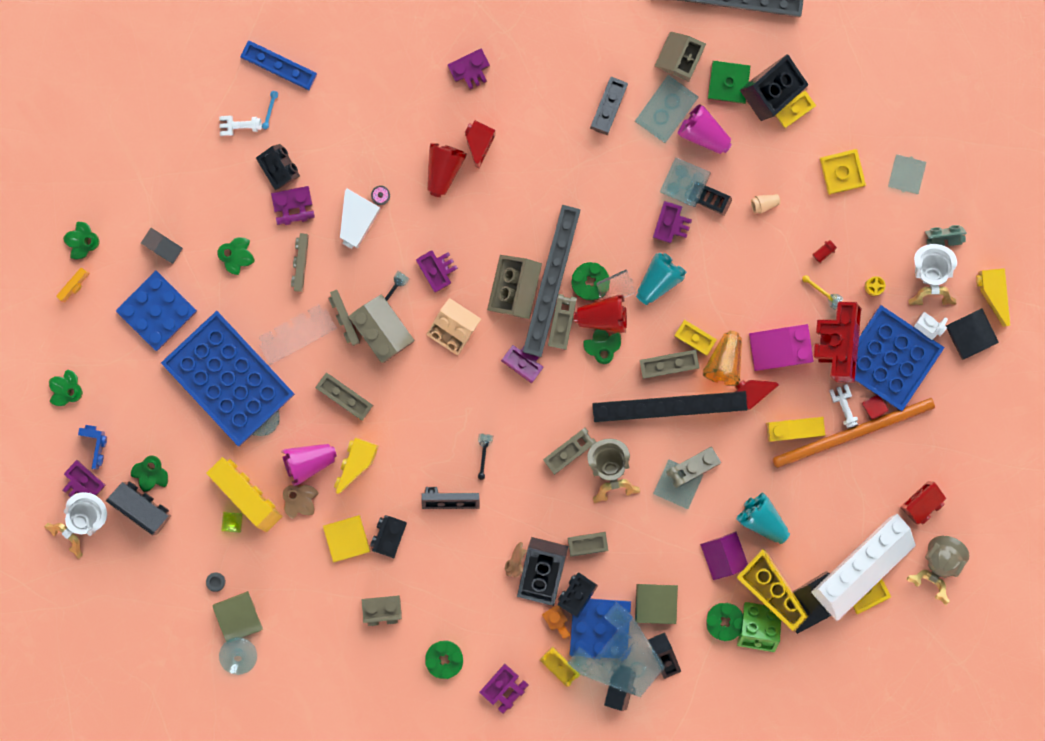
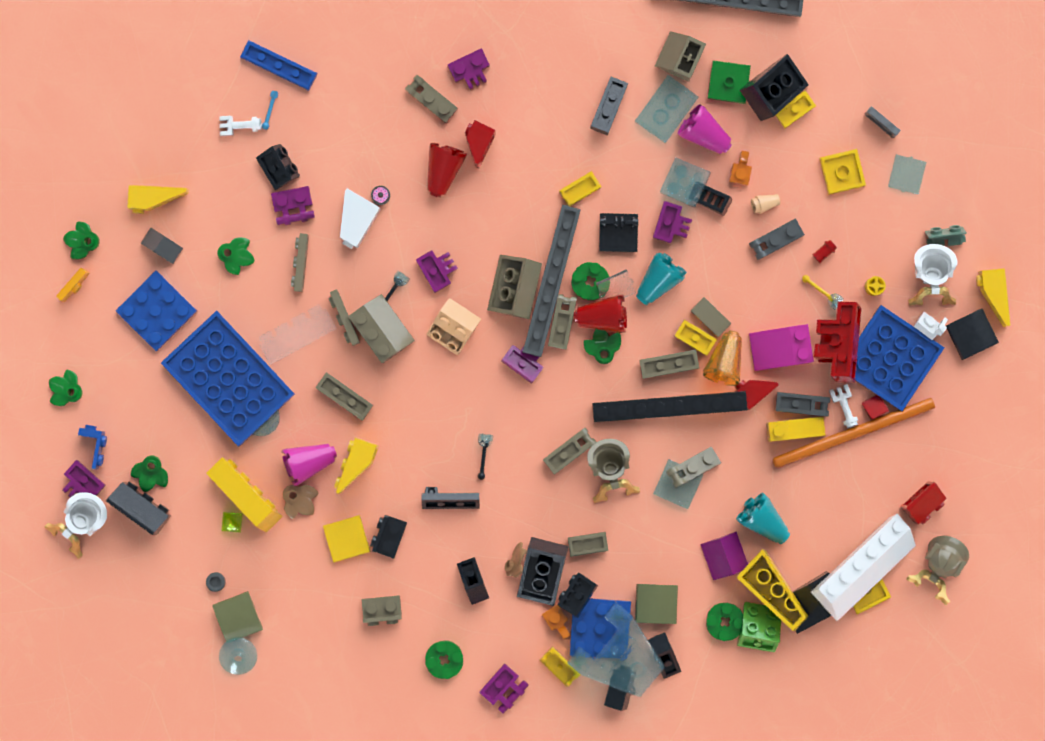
none -> yellow slope [127,185,189,214]
none -> dark tan plate [405,74,458,123]
none -> black slope [457,557,489,605]
none -> yellow tile [559,171,601,207]
none -> black hinge [599,213,638,252]
none -> dark tan tile [691,297,732,337]
none -> orange plate [729,151,752,186]
none -> dark grey plate [749,218,805,260]
none -> dark grey plate [775,392,830,417]
none -> flat silver tile [865,106,901,138]

